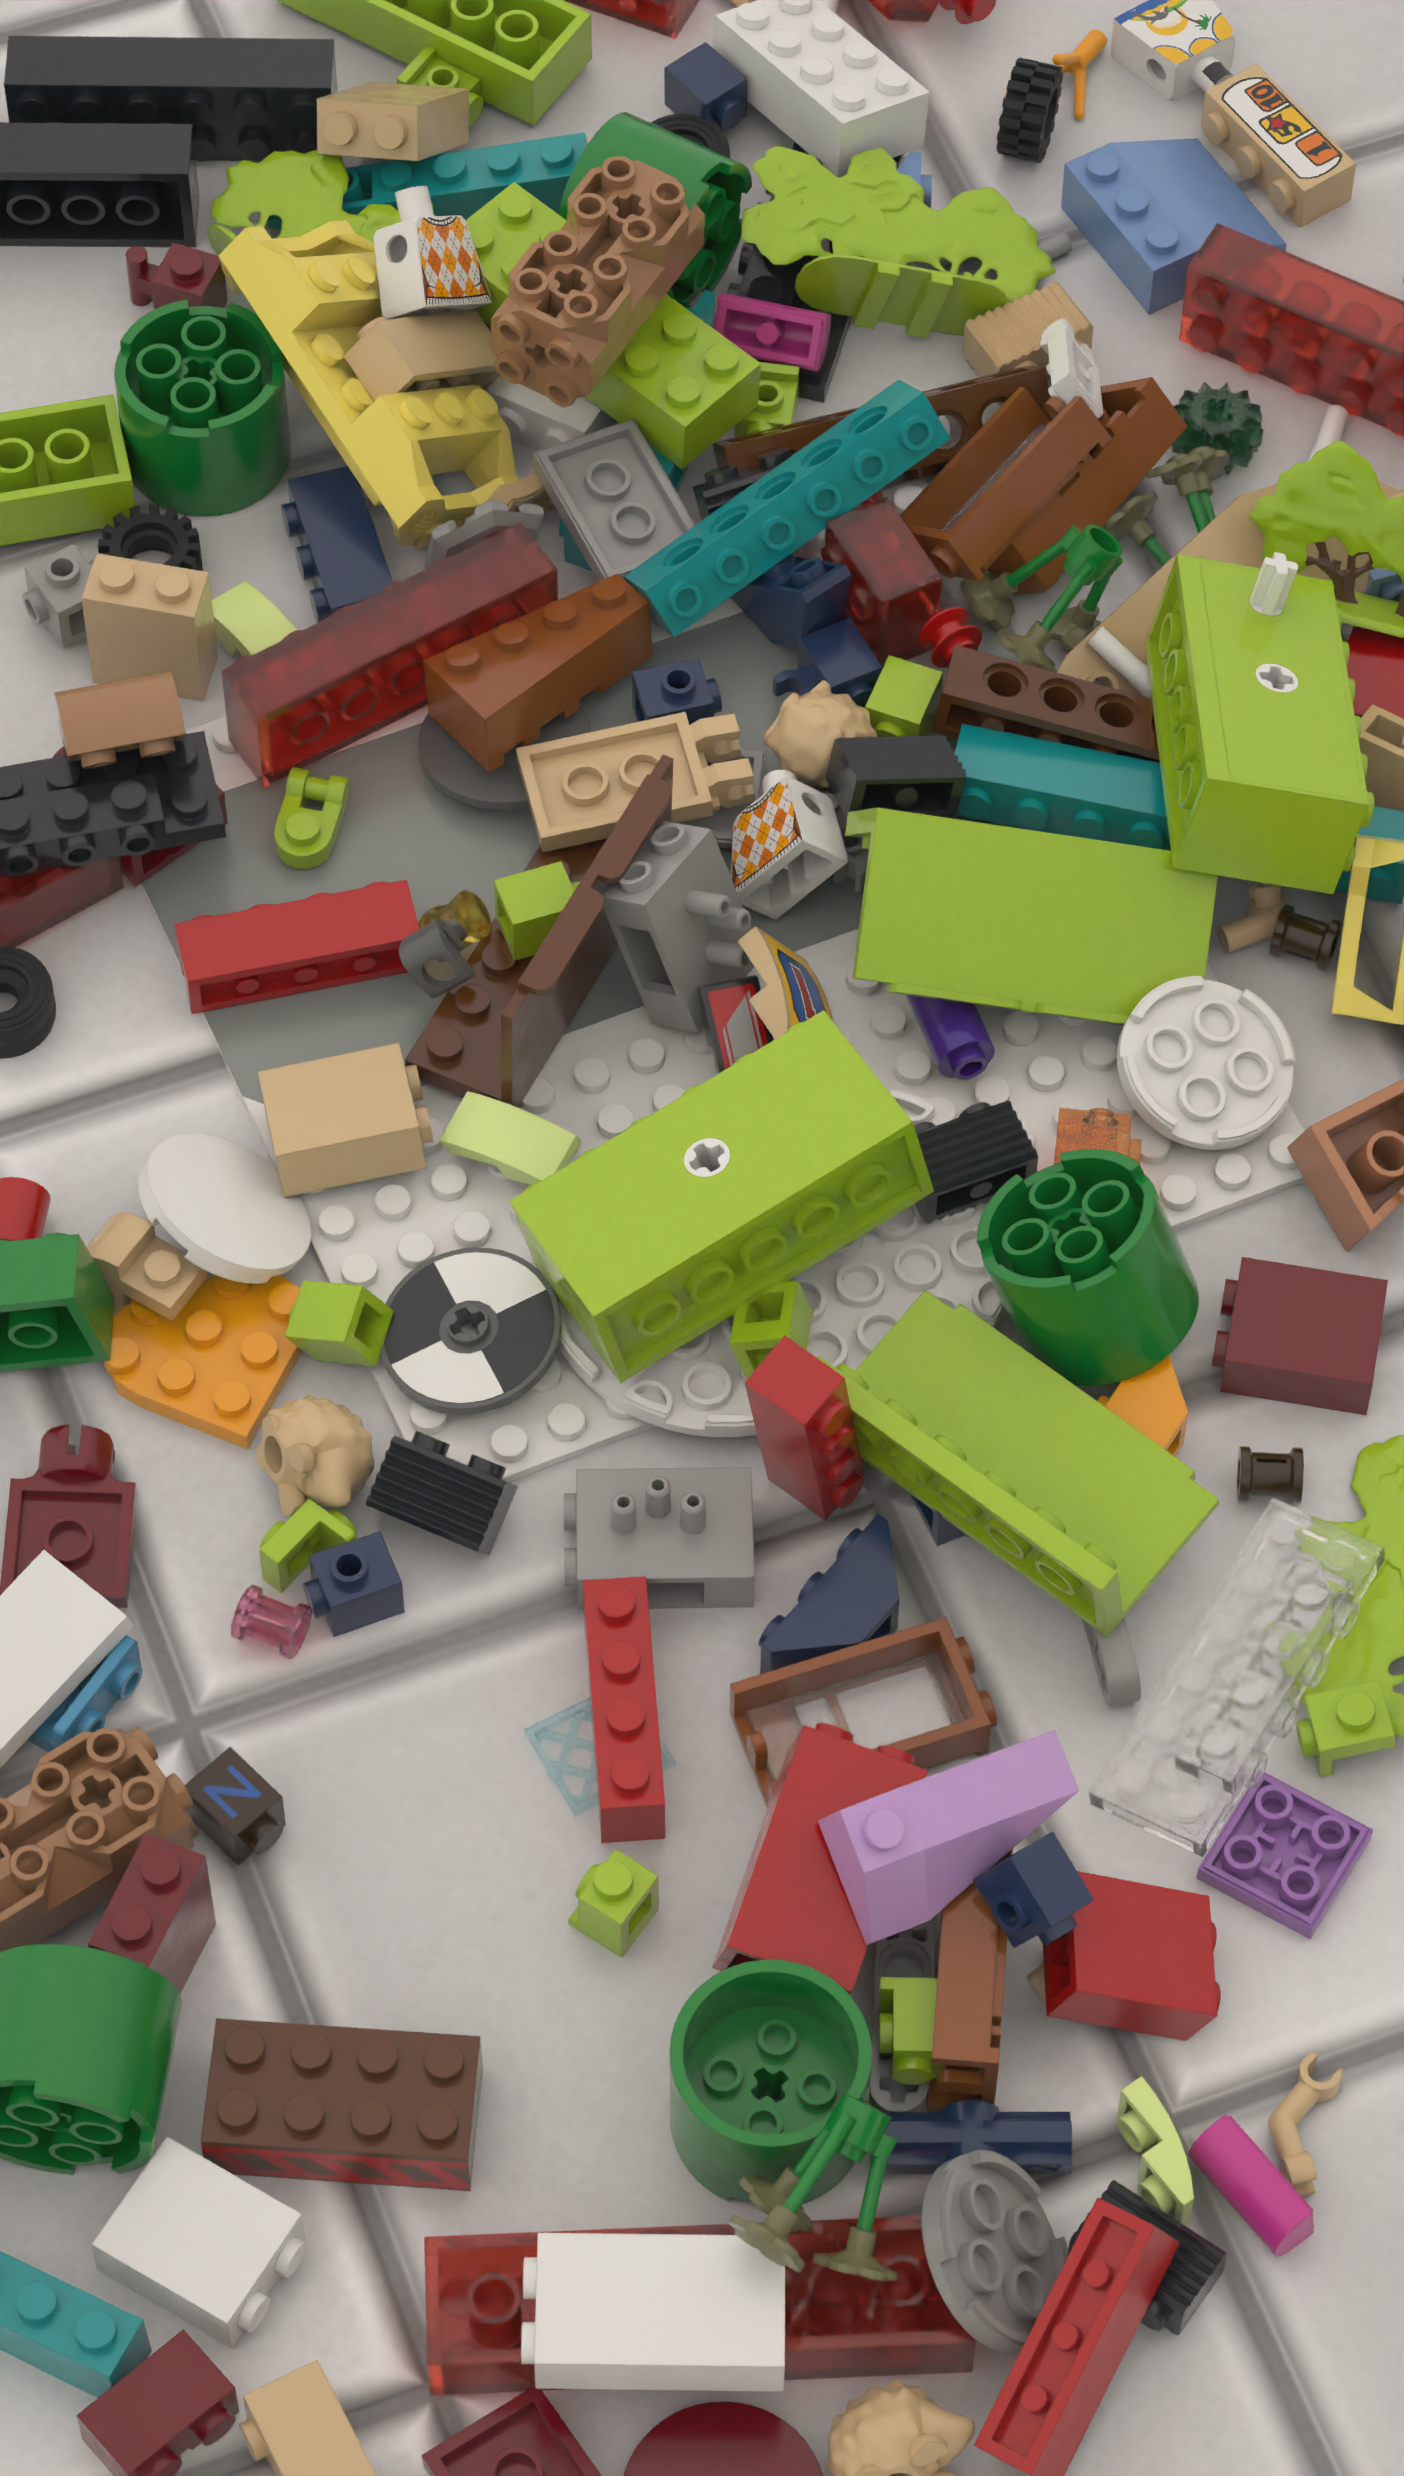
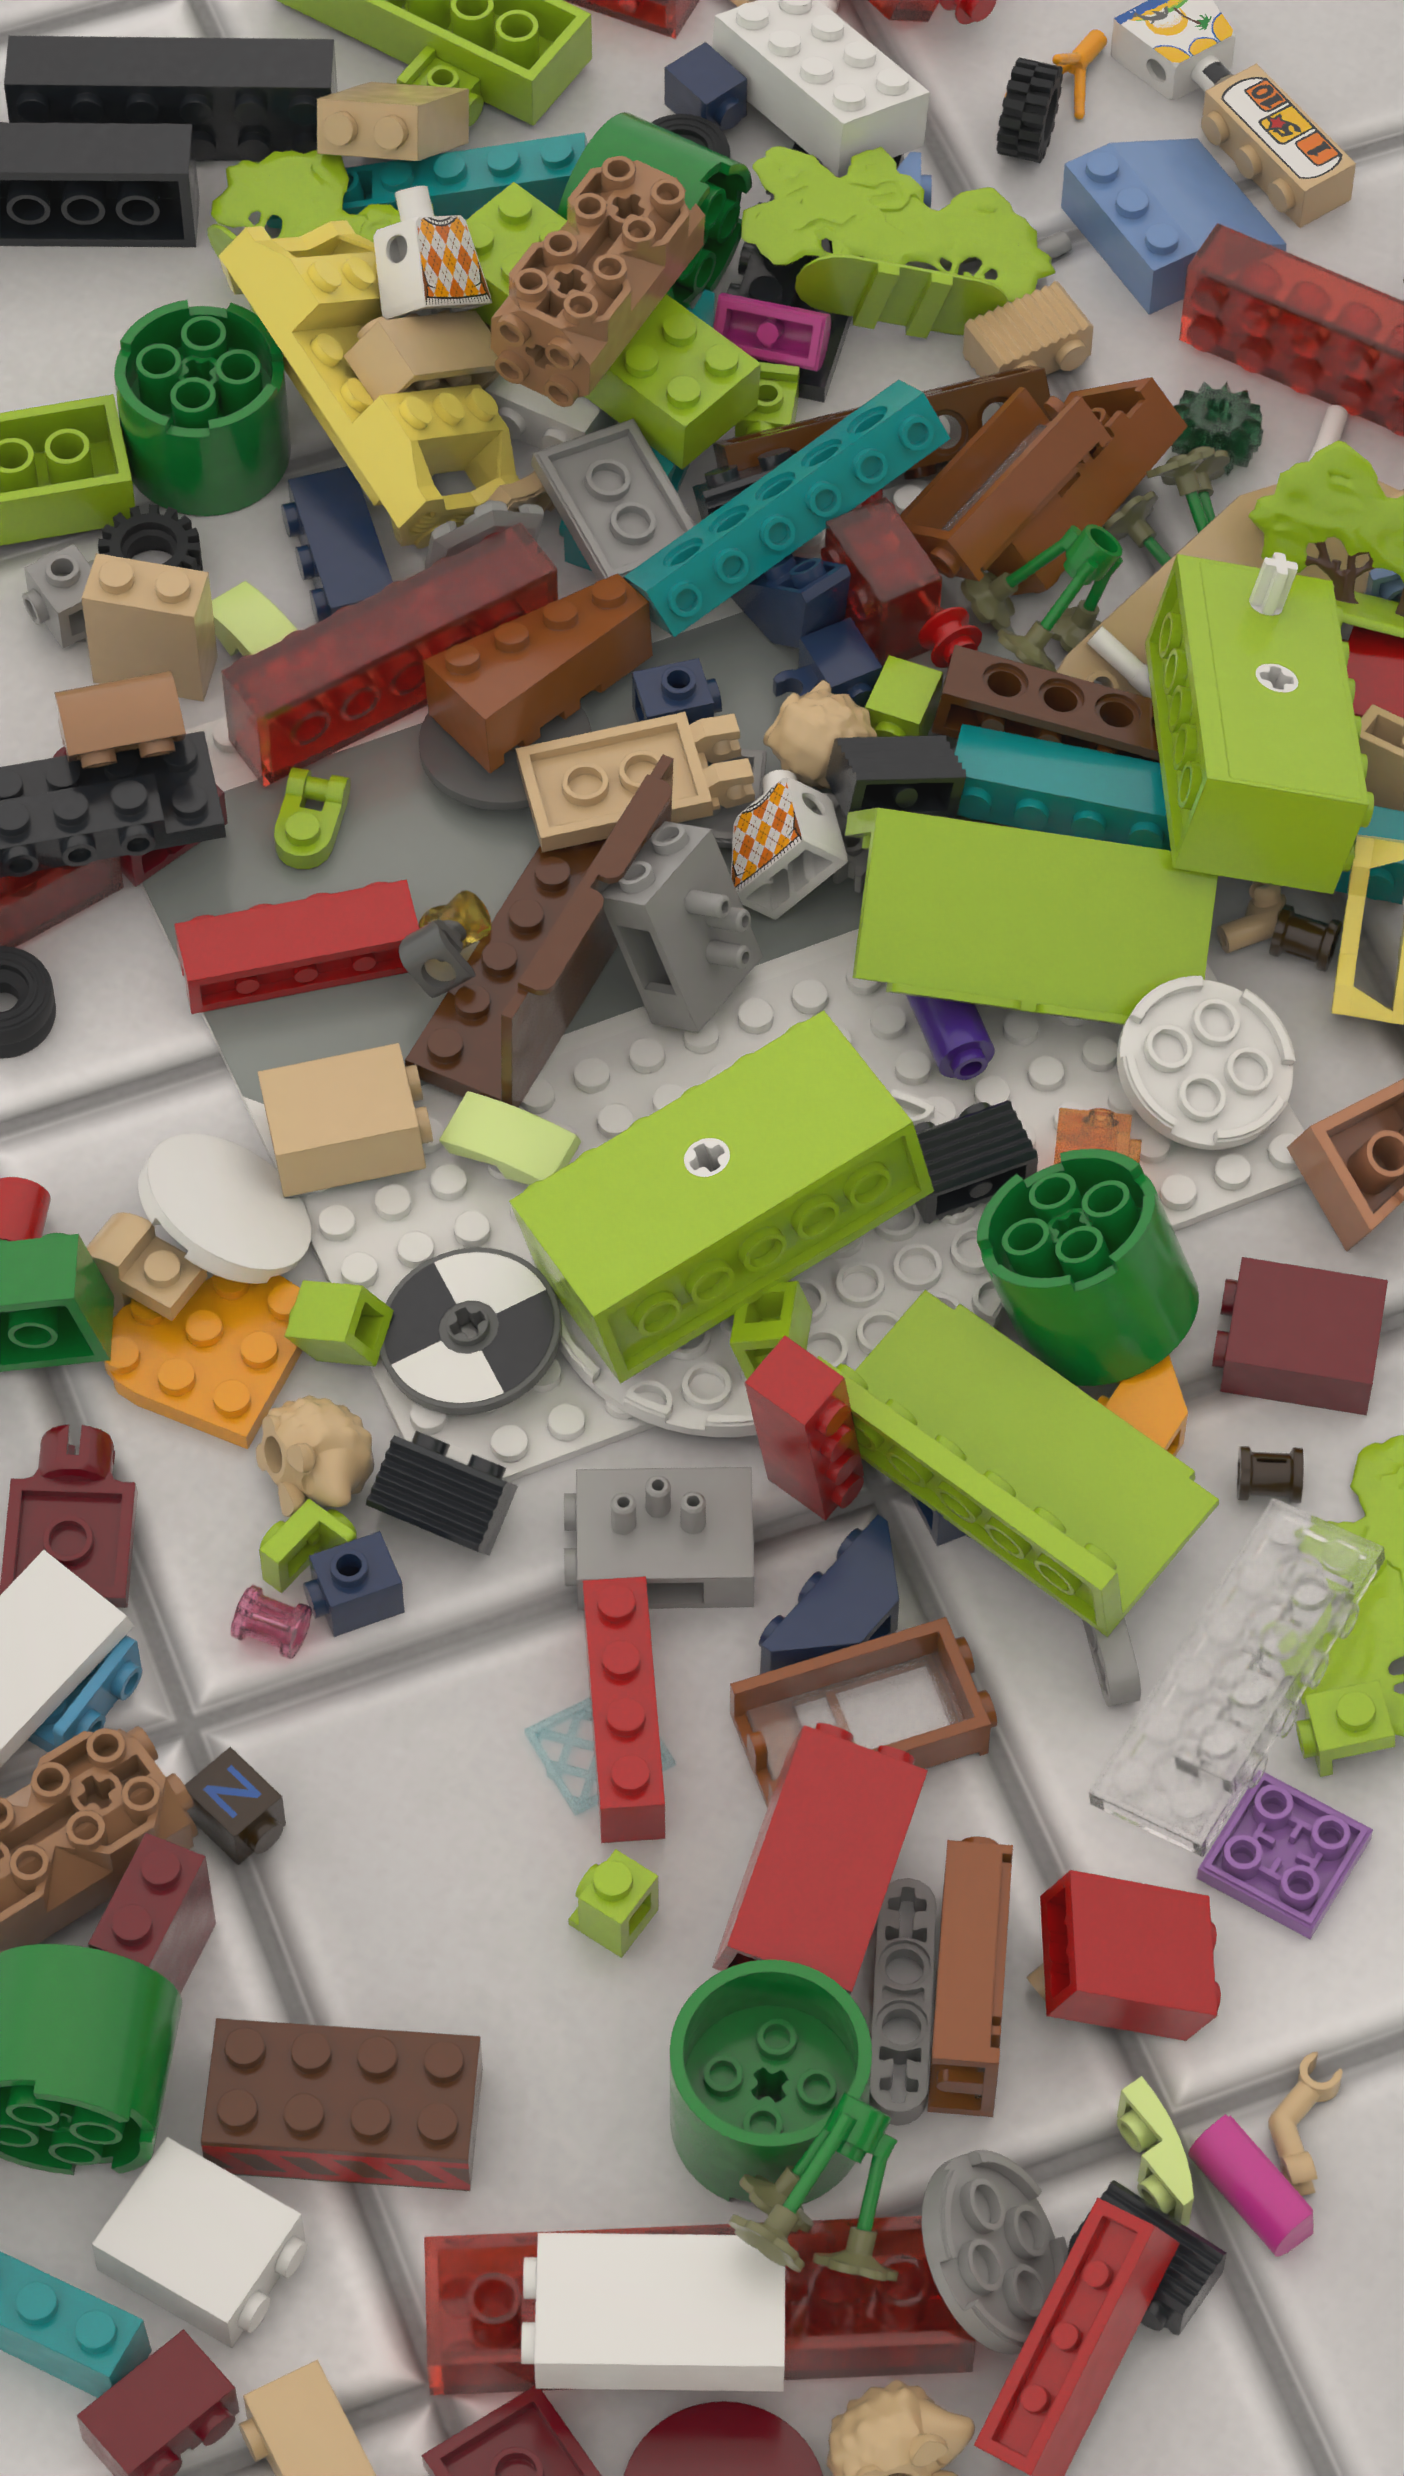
dark red brick [125,242,228,310] -> none
lime brick [494,861,580,961] -> none
slope [698,975,773,1074] -> none
slope [738,926,834,1039] -> none
lavender wedge [818,1730,1079,1945] -> none
dark blue piece [870,2100,1072,2174] -> none
lime brick [879,1977,946,2085] -> none
dark blue brick [972,1831,1094,1948] -> none
white hinge [1040,318,1104,418] -> none

